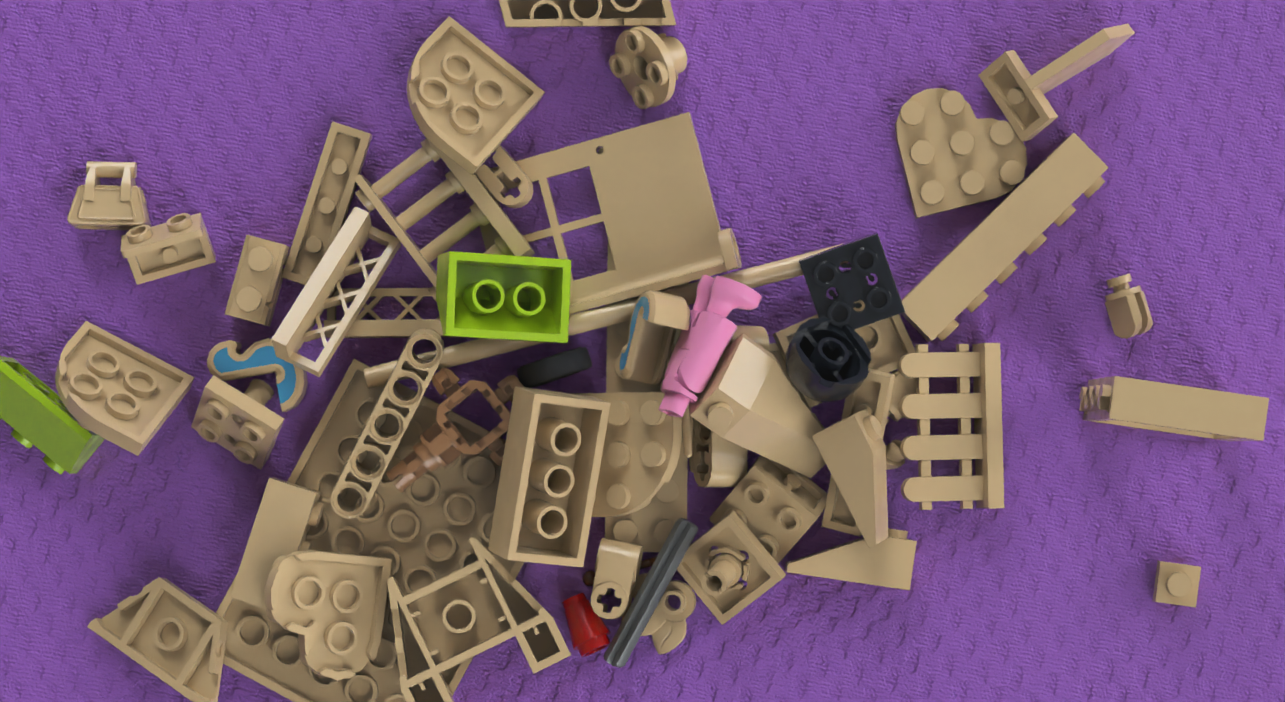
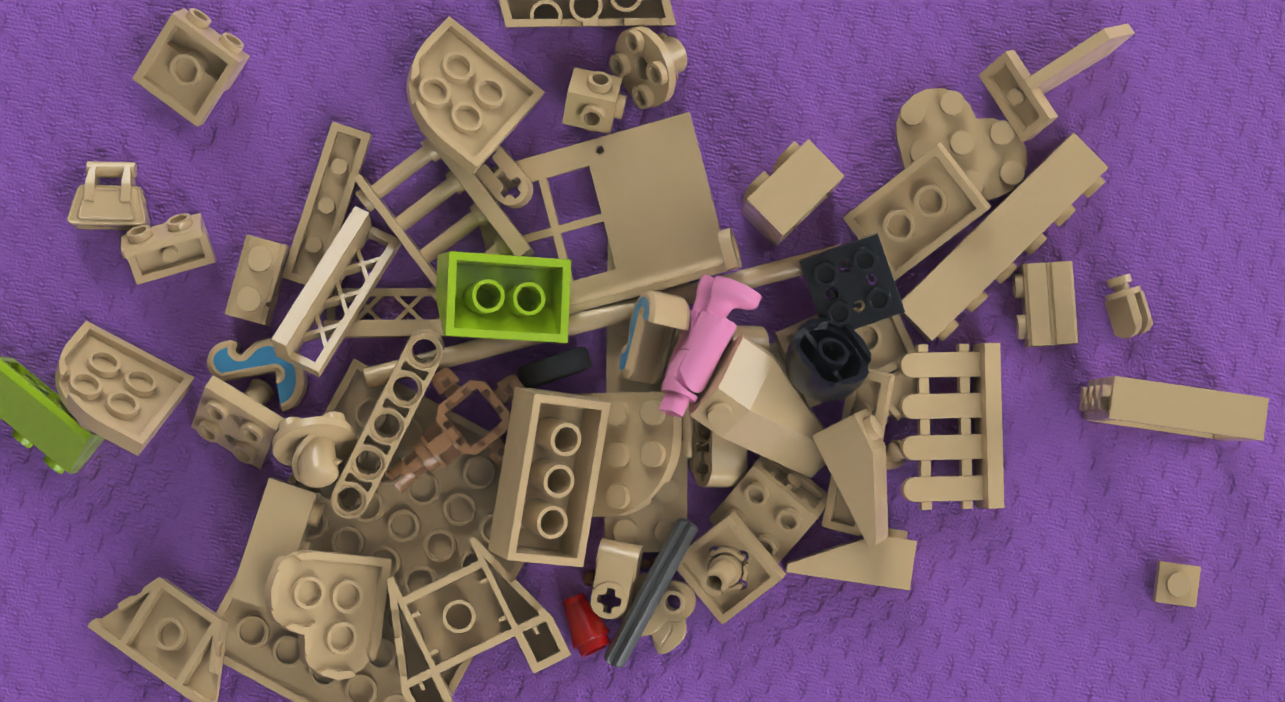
none -> tan plate [132,8,250,127]
none -> tan plate [272,411,356,488]
none -> tan brick [562,67,627,134]
none -> tan brick [741,139,844,248]
none -> tan plate [843,142,991,281]
none -> tan brick [1012,261,1078,348]

